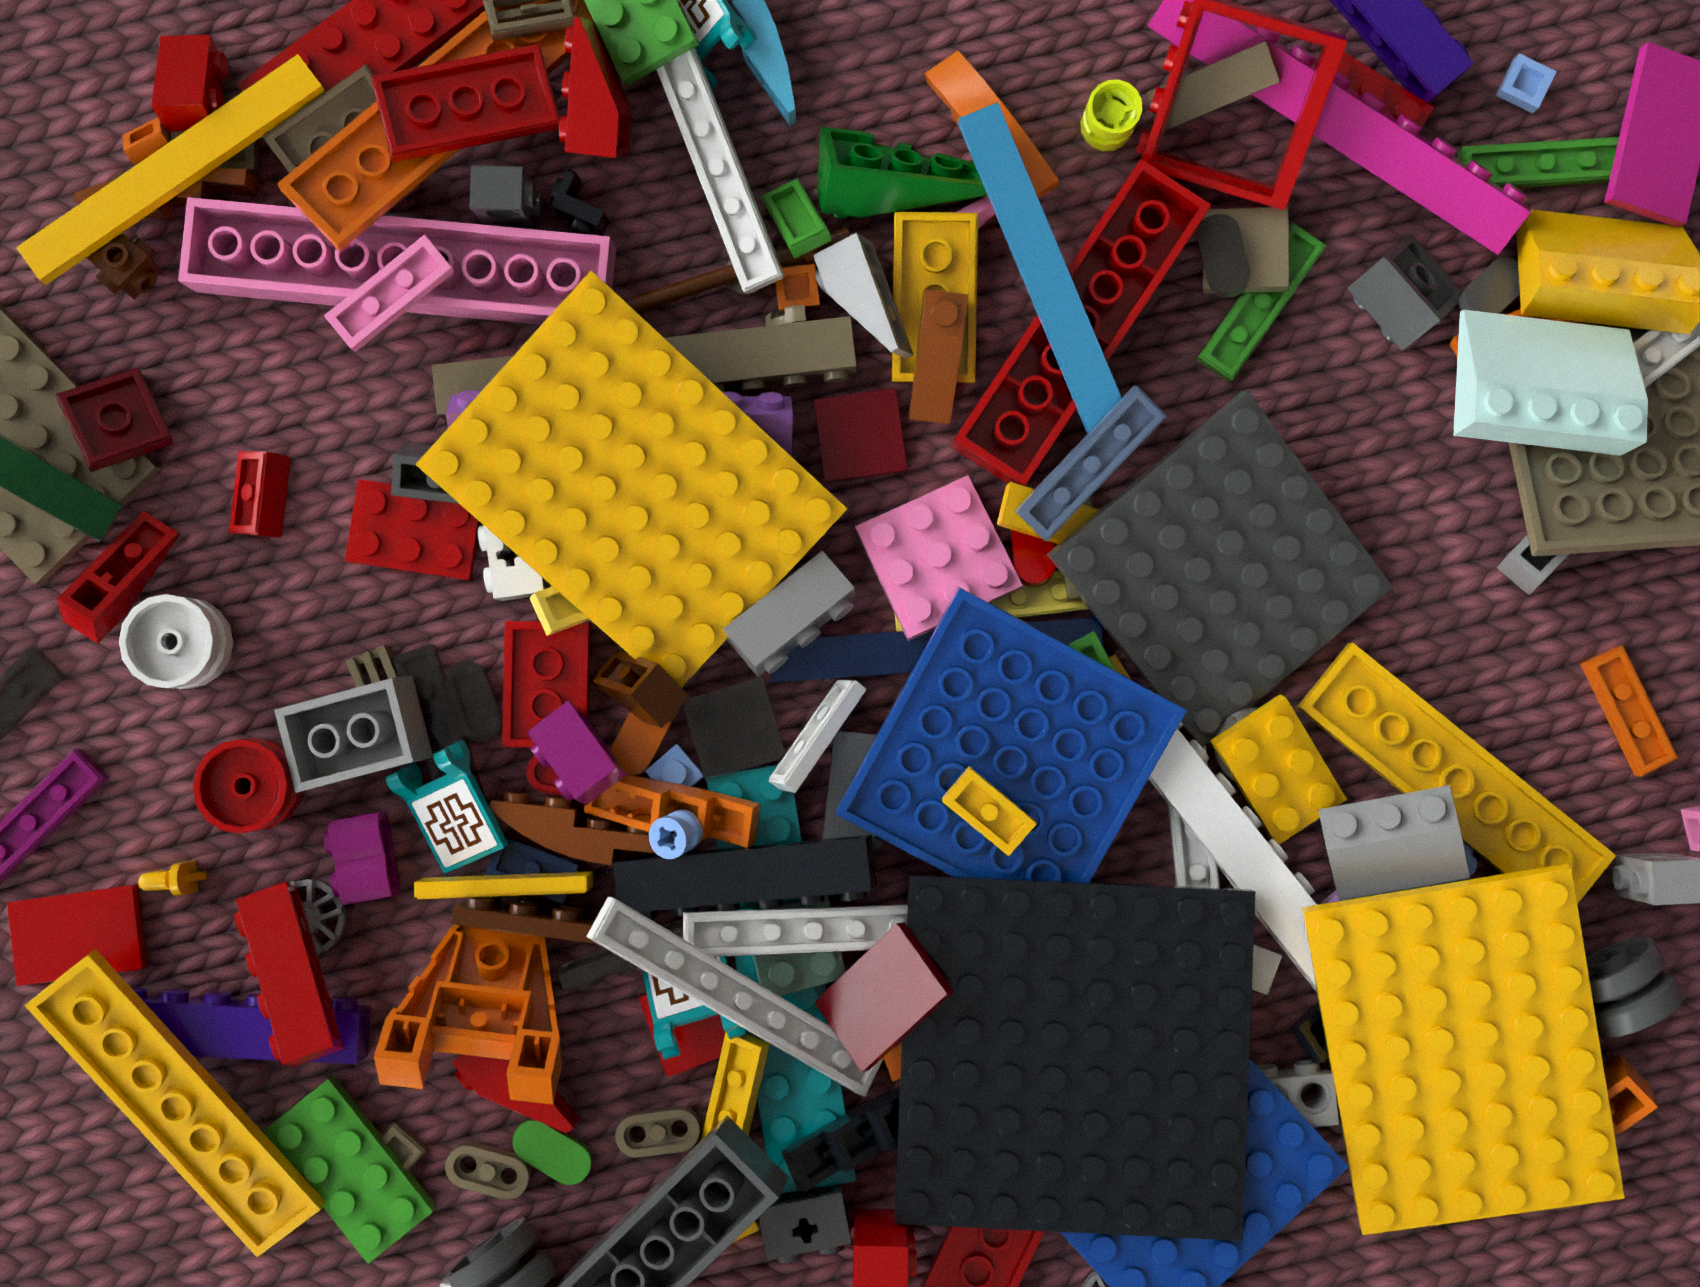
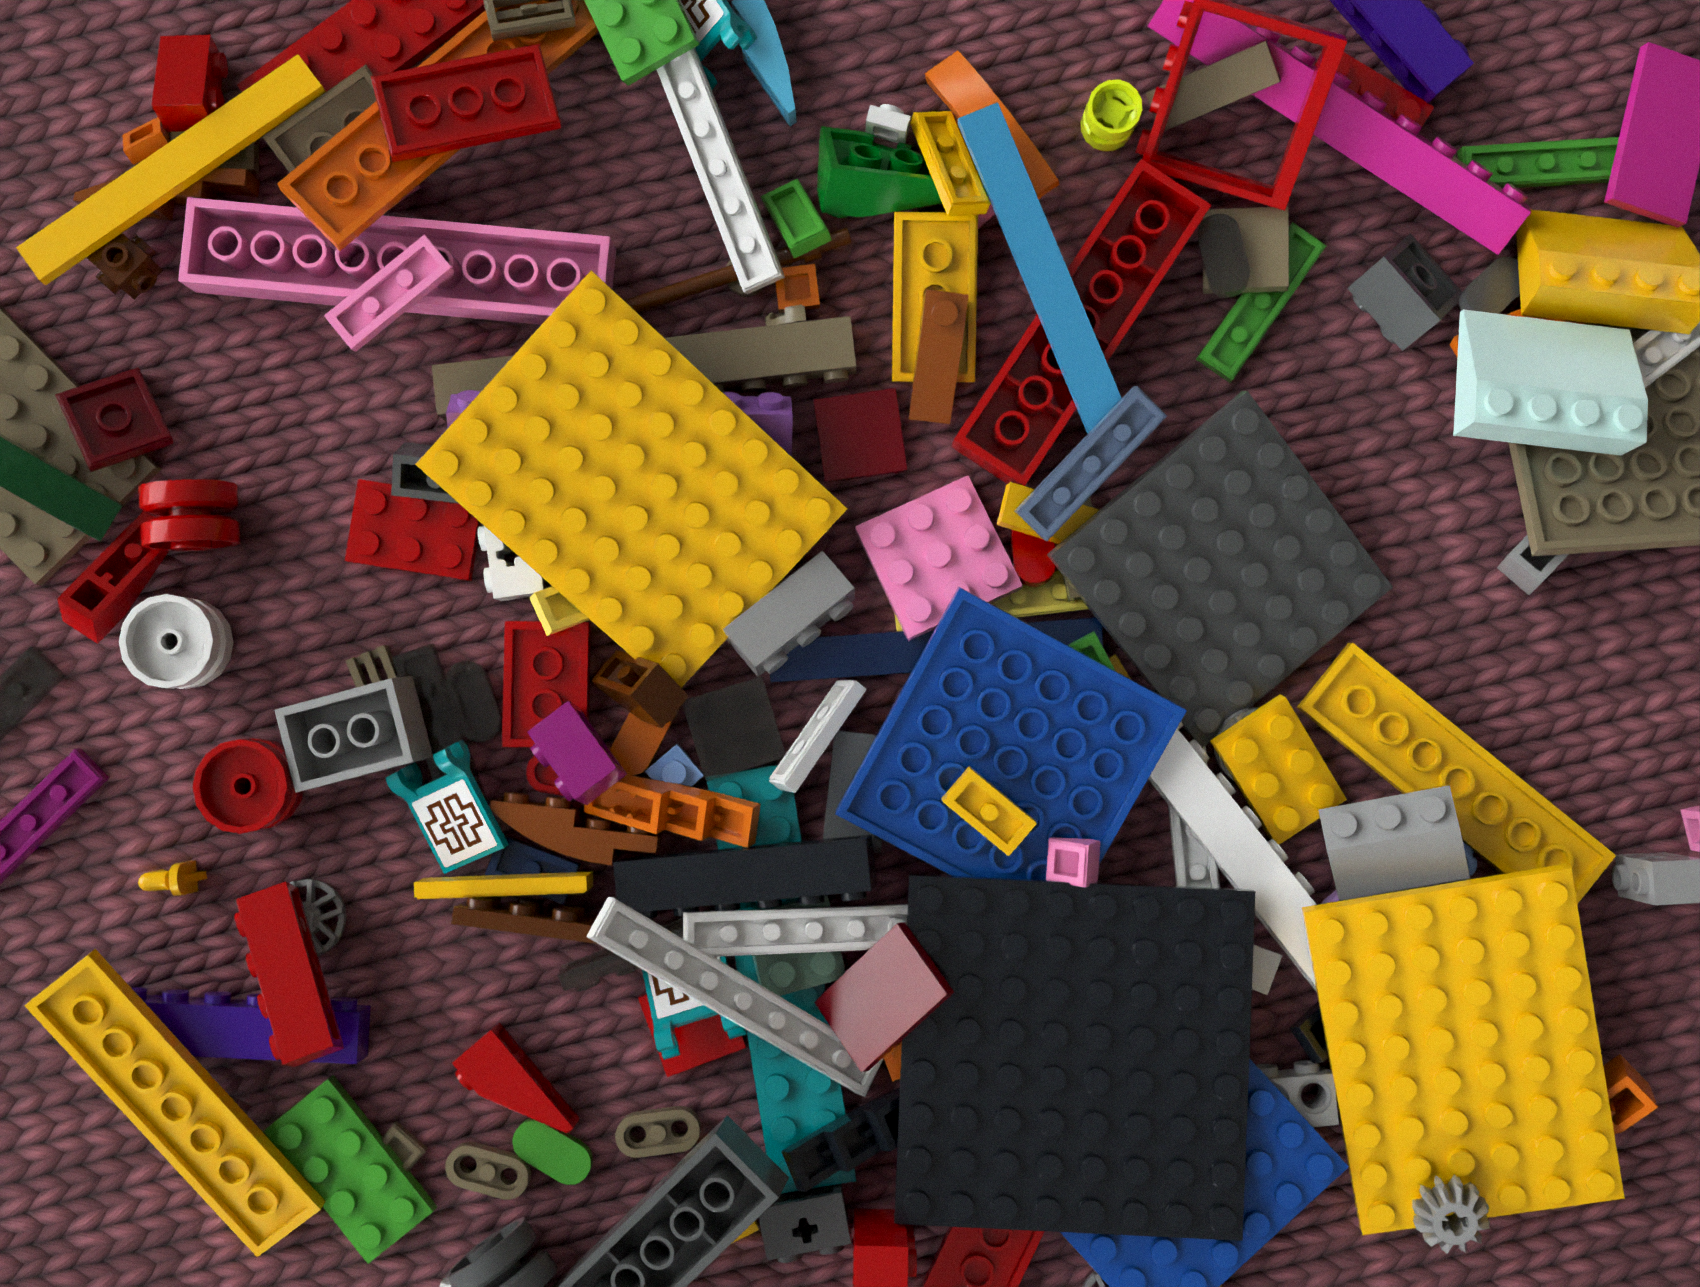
red tile [6,884,148,986] -> none
red slope [229,451,290,538] -> none
magenta brick [323,811,400,905] -> none
orange wedge [374,925,562,1105] -> none
dark grey brick [470,165,544,230] -> none
black bracket [550,169,609,236] -> none
red slope [559,17,632,158] -> none
light blue wheel [649,809,703,859] -> none
yellow plate [701,1032,770,1140] -> none
slope [813,233,914,359] -> none
light blue plate [1495,53,1557,114] -> none
orange tile [1580,645,1679,777] -> none
dark grey wheel [1586,937,1685,1038] -> none
none -> red wheel [138,479,241,551]
none -> white plate [865,104,911,143]
none -> yellow tile [910,111,991,216]
none -> bright pink slope [1046,837,1101,888]
none -> light grey gear [1412,1175,1490,1254]

